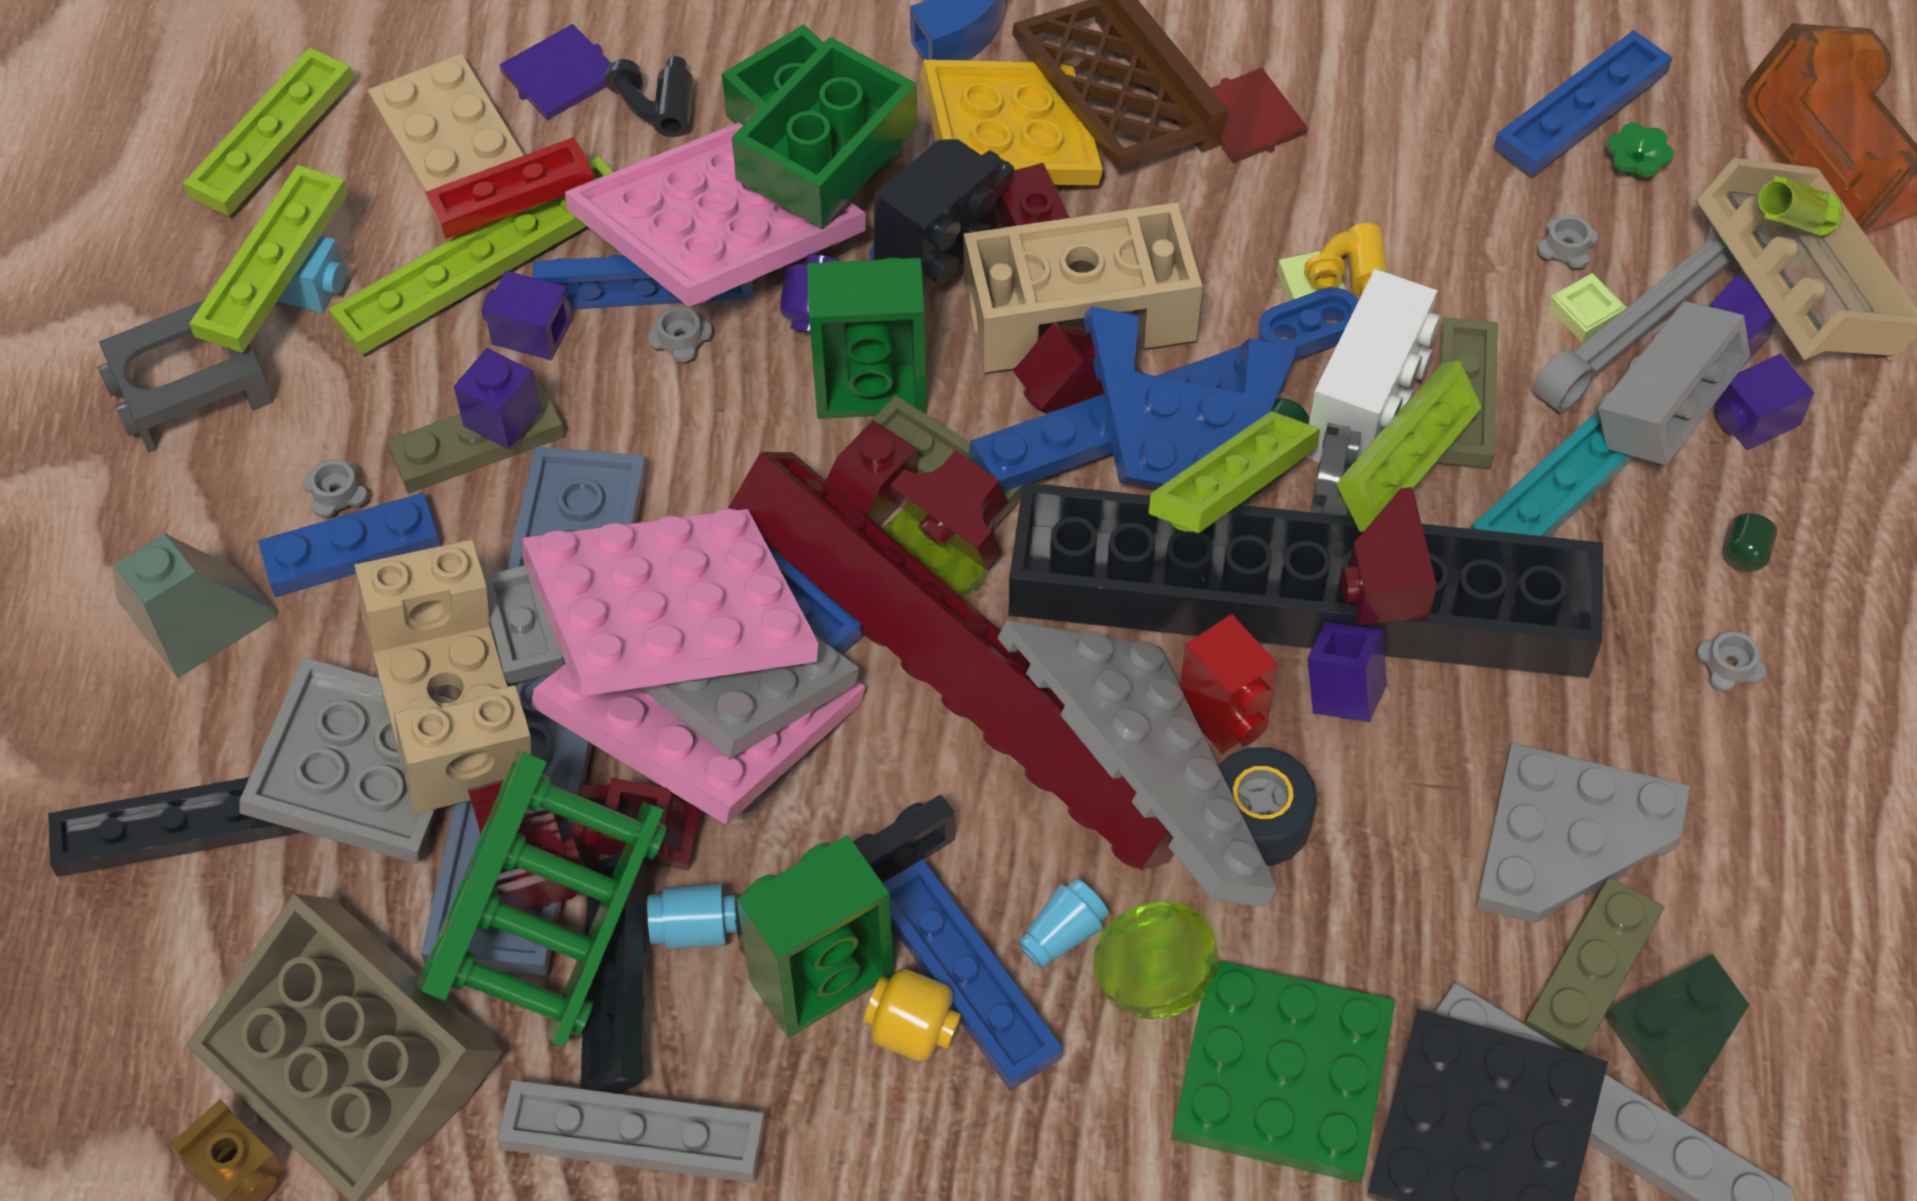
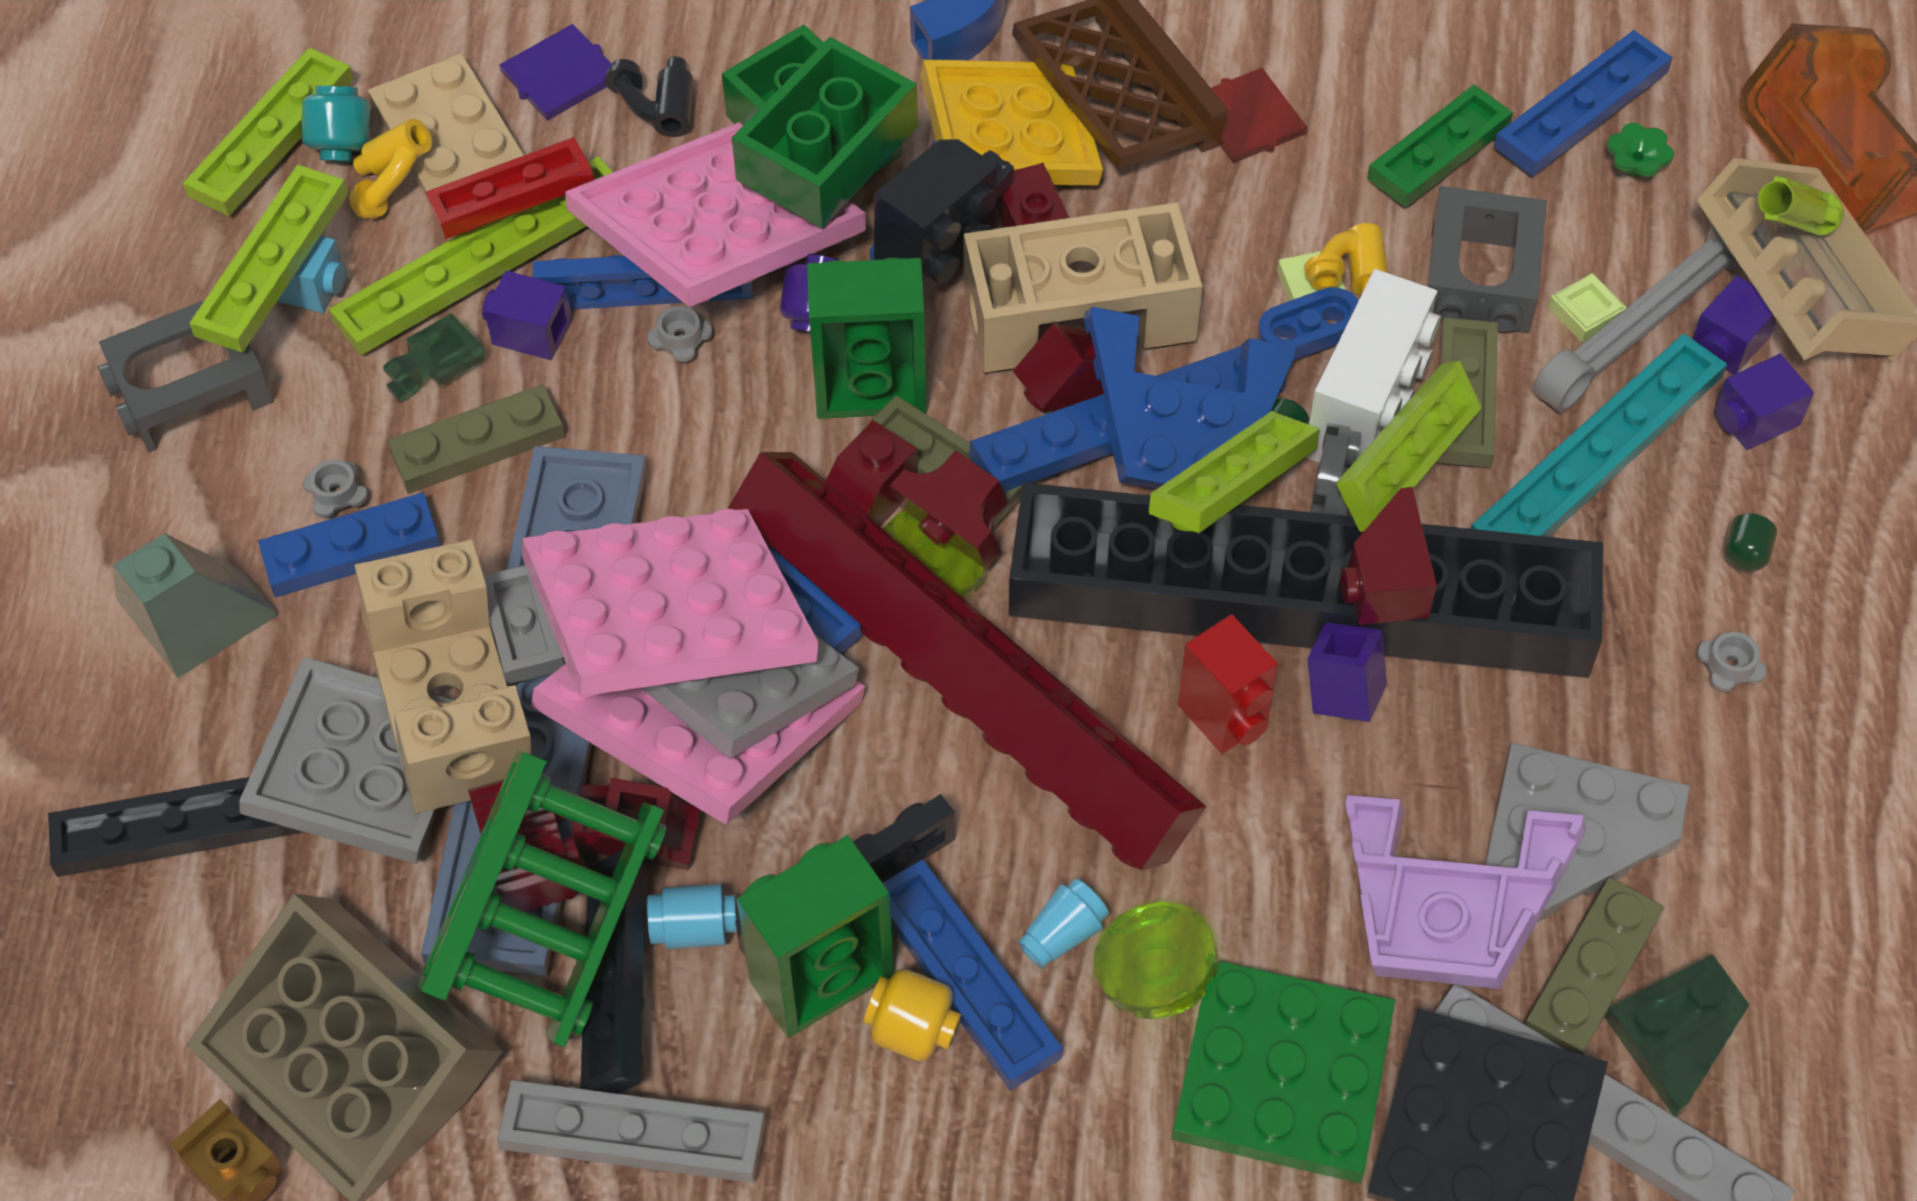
dark purple brick [453,348,541,449] -> none
light grey wing [998,620,1277,907] -> none
black wheel [1218,747,1317,866] -> none
light grey plate [1538,215,1598,269] -> none
light grey brick [1598,301,1751,465] -> none
none -> teal head [302,86,371,162]
none -> yellow plant [349,118,432,219]
none -> clear green plate [383,313,485,402]
none -> lavender wing [1345,795,1586,989]
none -> green plate [1367,84,1513,208]
none -> dark grey panel [1427,186,1547,333]

